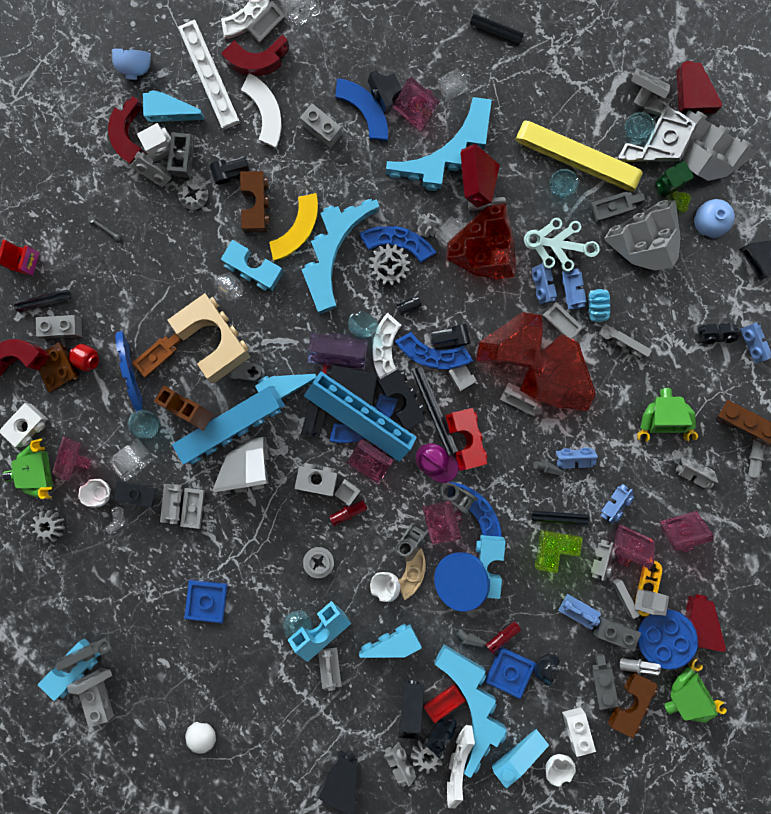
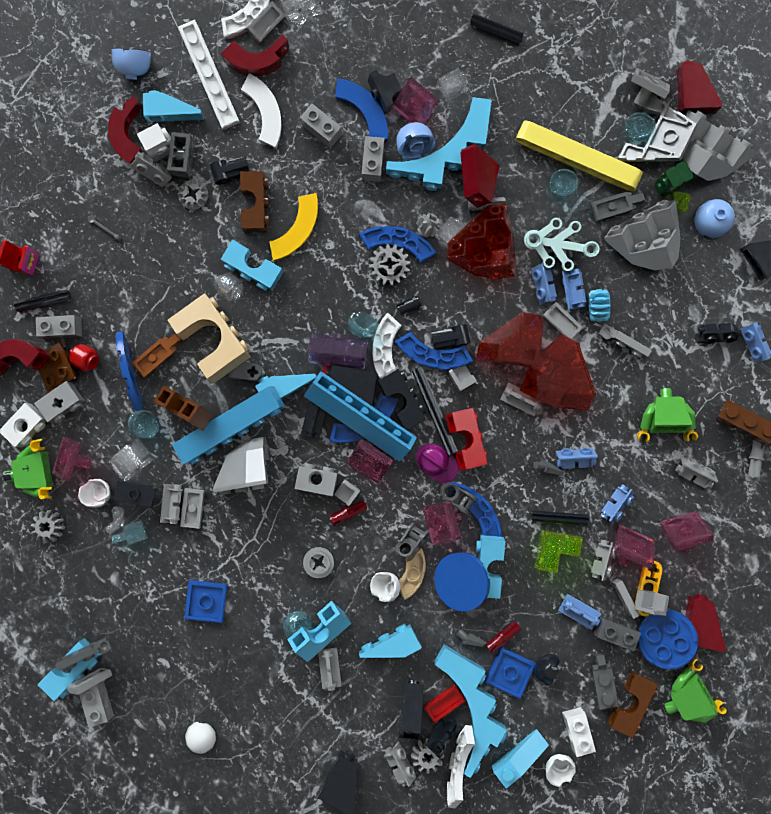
medium azure arch [301,199,380,315] -> none
light grey axle [620,658,661,676] -> none
none -> light grey brick [34,381,85,423]
none -> clear light blue plate [111,520,148,545]
none -> light grey brick [361,136,384,182]
none -> light blue cylinder [396,122,435,160]

